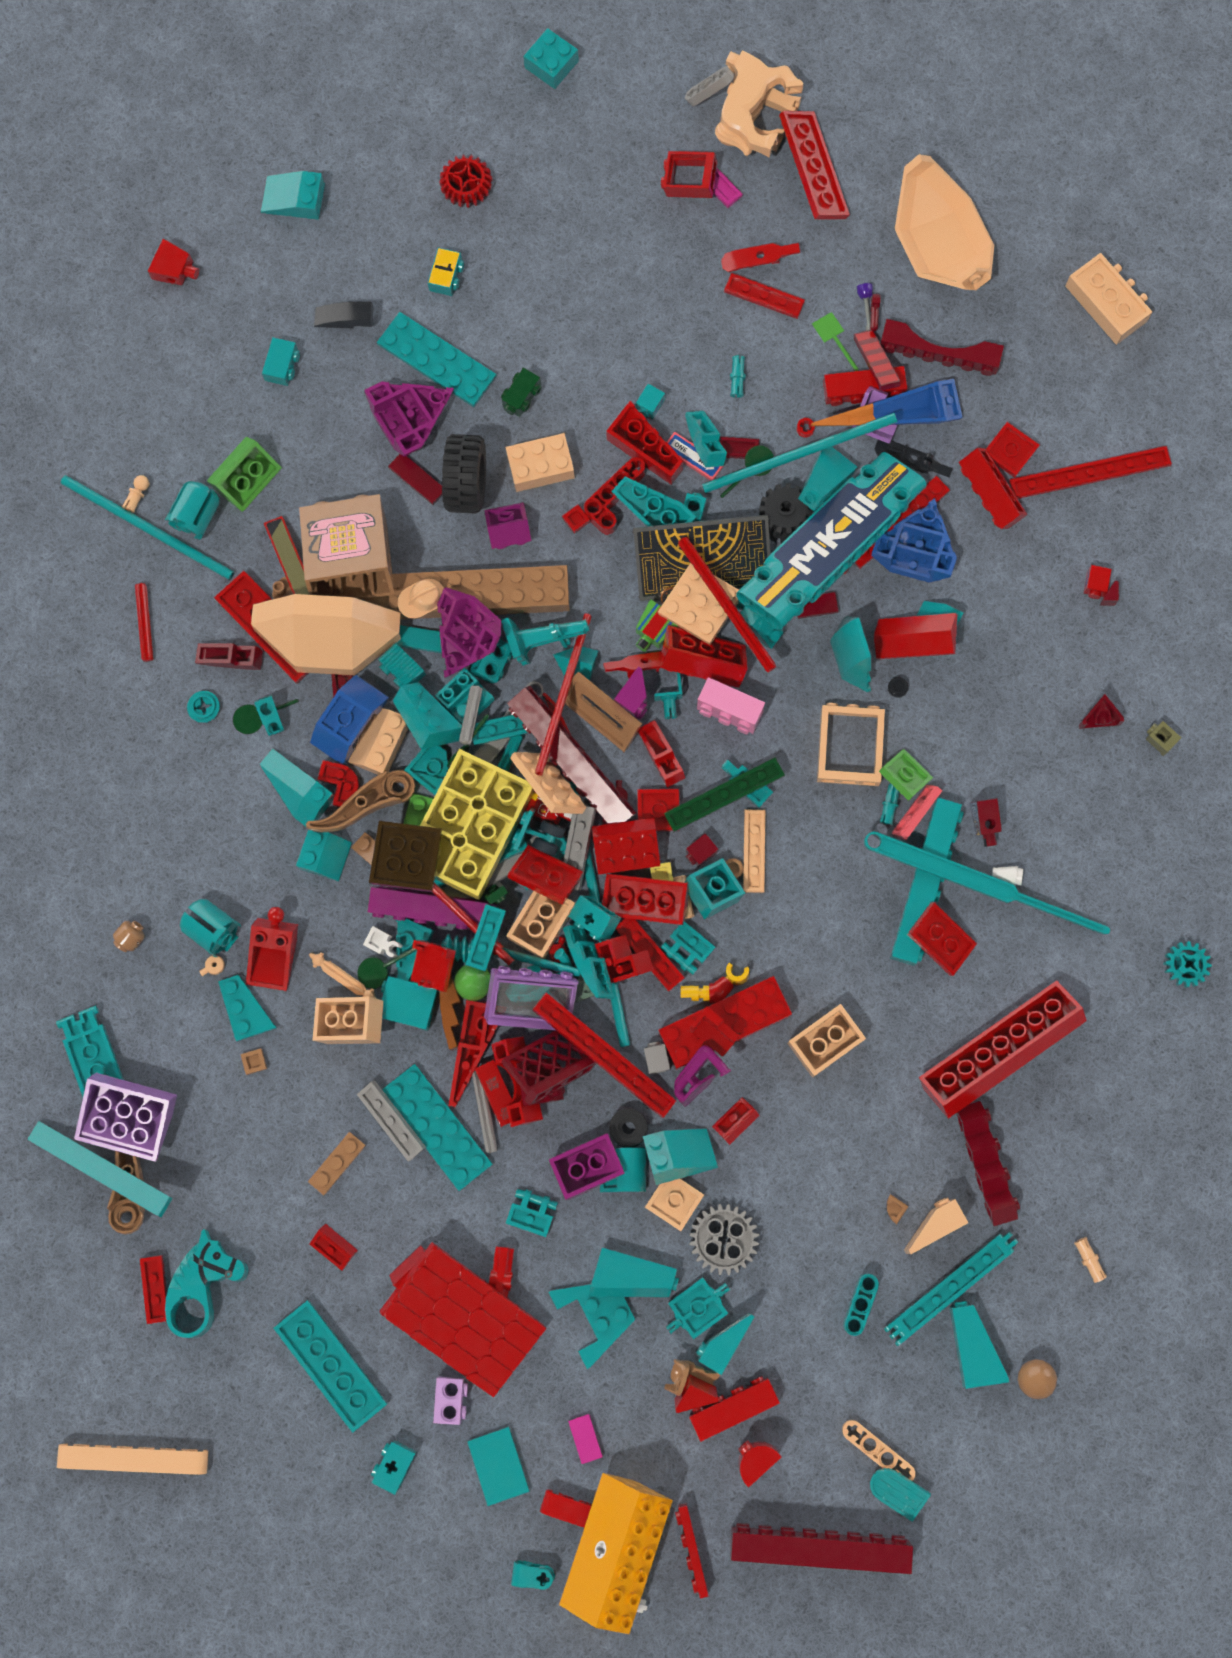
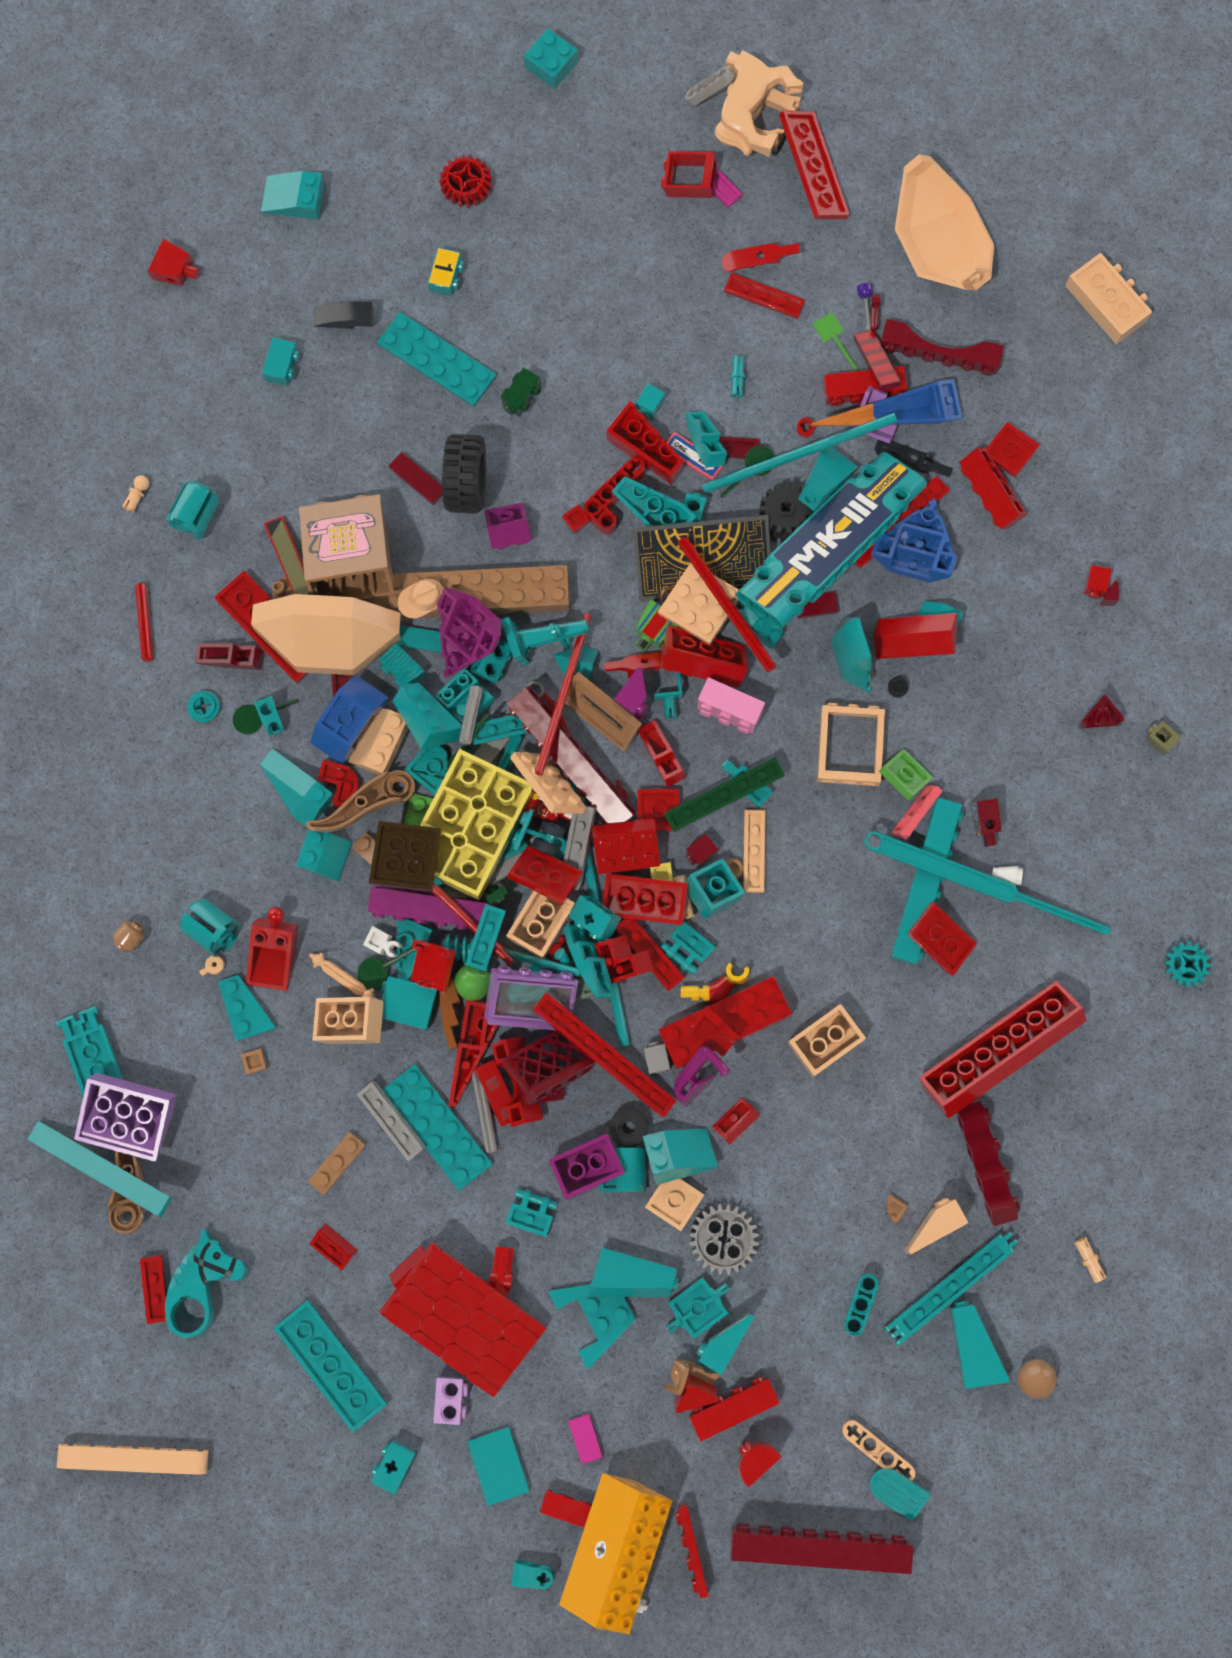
teal piece [61,475,235,580] -> none
bright green slope [207,437,282,512] -> none
magenta wedge [364,381,454,457] -> none
light nougat brick [506,433,575,492] -> none
teal axle [879,784,899,826] -> none
red tile [1009,446,1172,499] -> none

